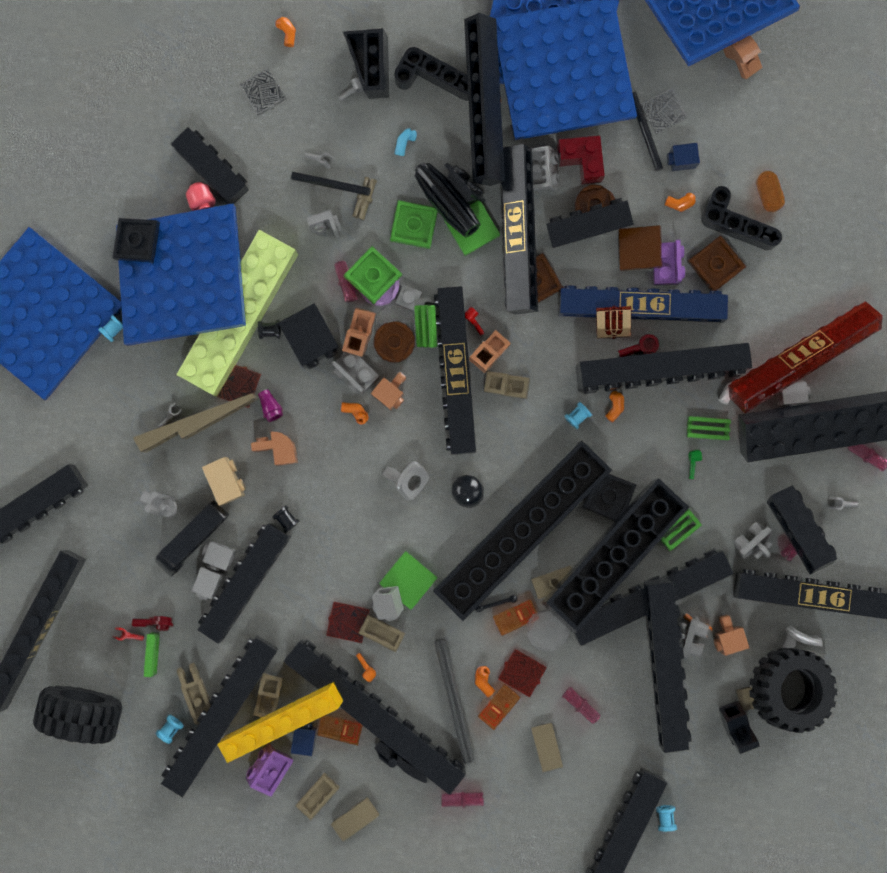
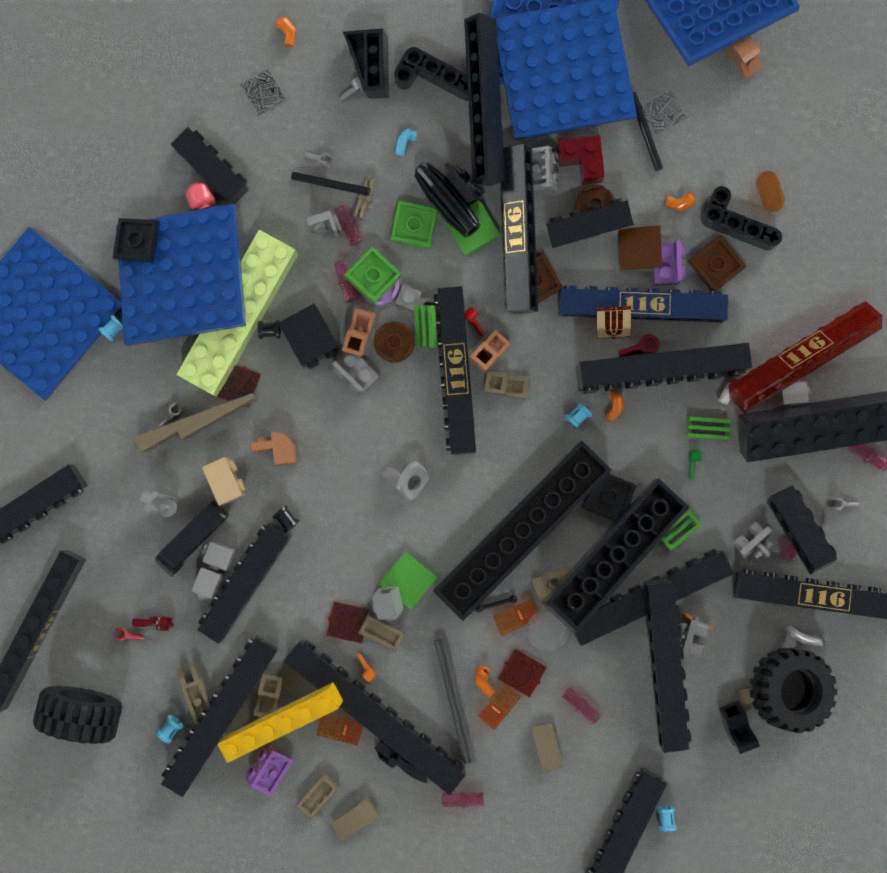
bright green tile [144,632,160,677] -> none
magenta cone [258,389,283,422] -> none
dark blue brick [291,723,318,756] -> none
orange arm [341,402,369,425] -> none
nougat brick [371,372,406,411] -> none
black hair [452,475,484,508] -> none
dark blue brick [667,143,700,172] -> none
nougat brick [713,614,750,656] -> none
none -> clear pink axle [334,205,363,246]

